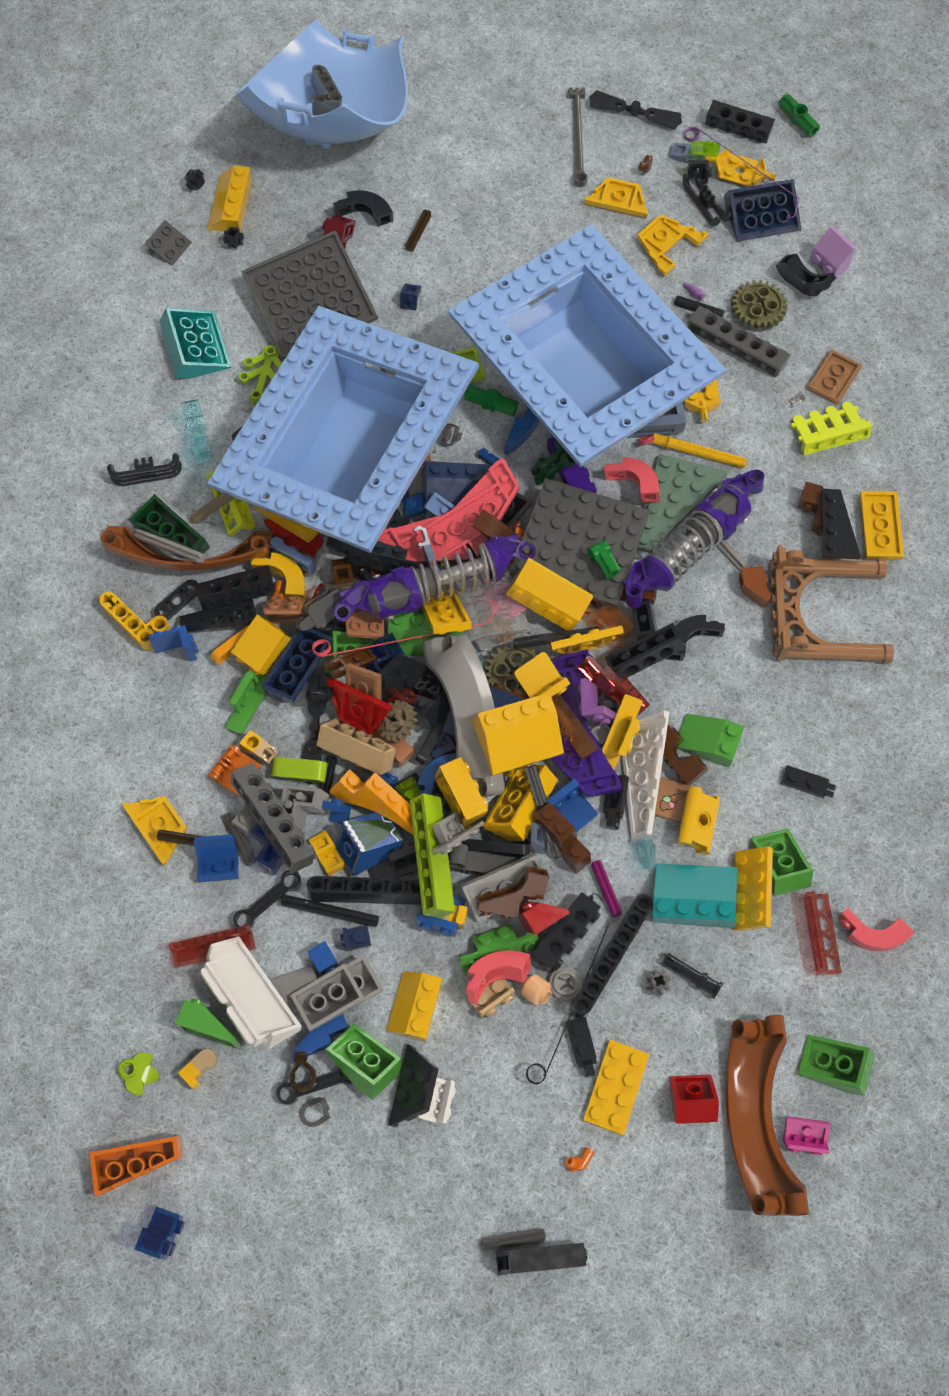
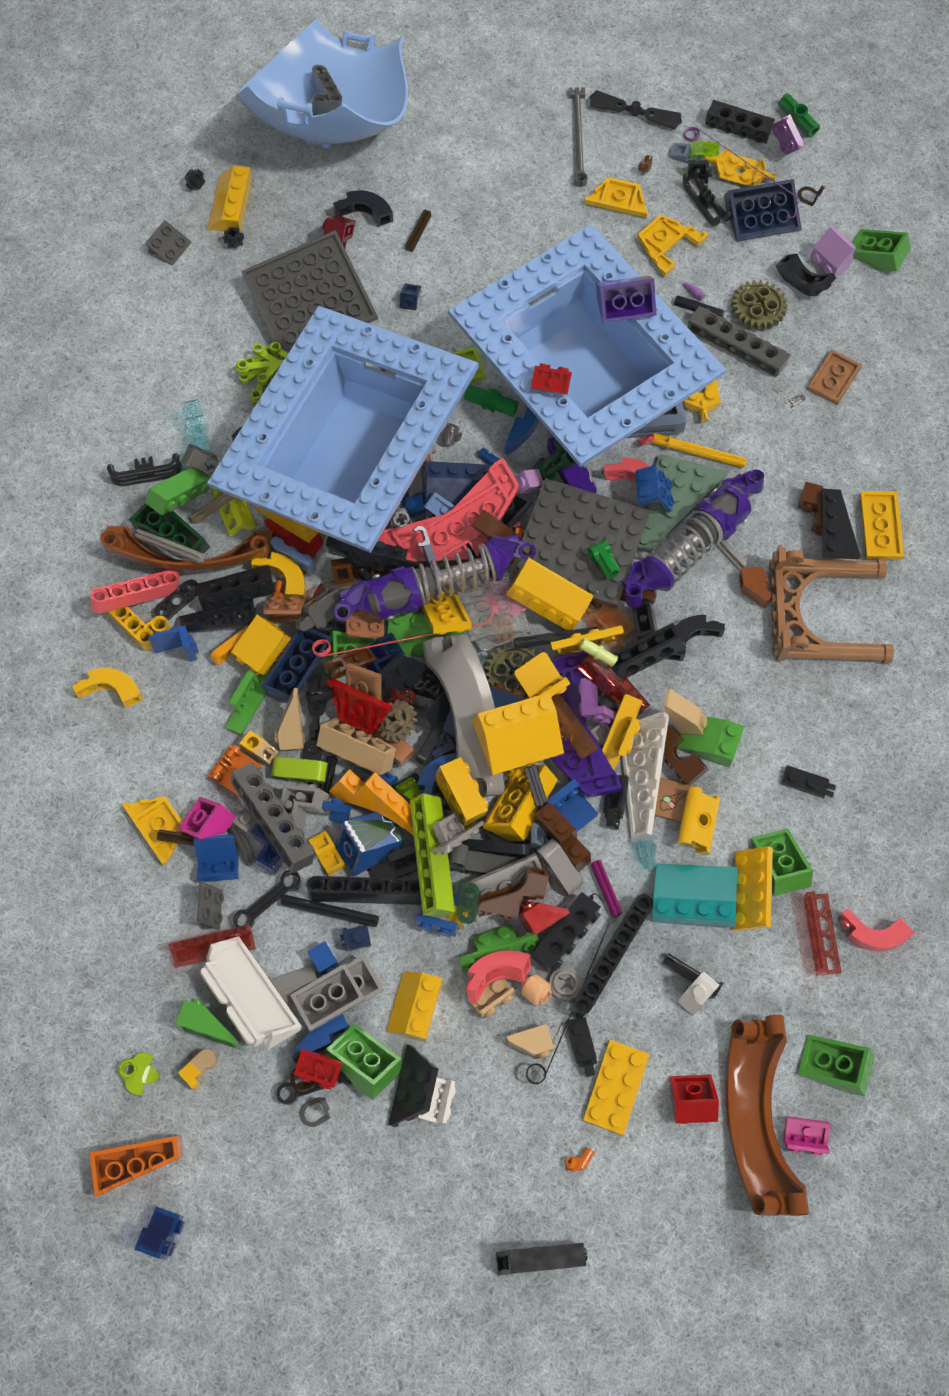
teal slope [159,308,232,378] -> none
dark grey axle [481,1228,546,1251] -> none
flat silver gear [645,969,671,996] -> none
neon yellow fence [791,402,872,456] -> none
none -> yellow arch [72,668,143,708]
none -> coral beam [90,570,180,613]
none -> bright green brick [145,467,211,515]
none -> dark pink slope [177,797,236,839]
none -> dark grey piece [182,444,218,473]
none -> dark grey hinge [197,881,224,930]
none -> lime plant [236,342,288,385]
none -> tan slope [275,688,304,750]
none -> red bracket [294,1048,343,1089]
none -> light grey piece [389,507,410,528]
none -> clear green plate [456,883,480,924]
none -> tan slope [506,1024,554,1059]
none -> lavender brick [515,469,544,494]
none -> red bracket [531,363,572,395]
none -> light grey beam [536,838,584,896]
none -> yellowish green pin [578,638,618,667]
none -> dark purple slope [596,276,657,323]
none -> blue bracket [635,465,674,512]
none -> tan slope [663,689,707,735]
none -> white slope [677,972,720,1015]
none -> medium lavender bracket [771,115,804,155]
none -> dark brown piece [798,185,825,206]
none -> bright green slope [852,229,911,271]

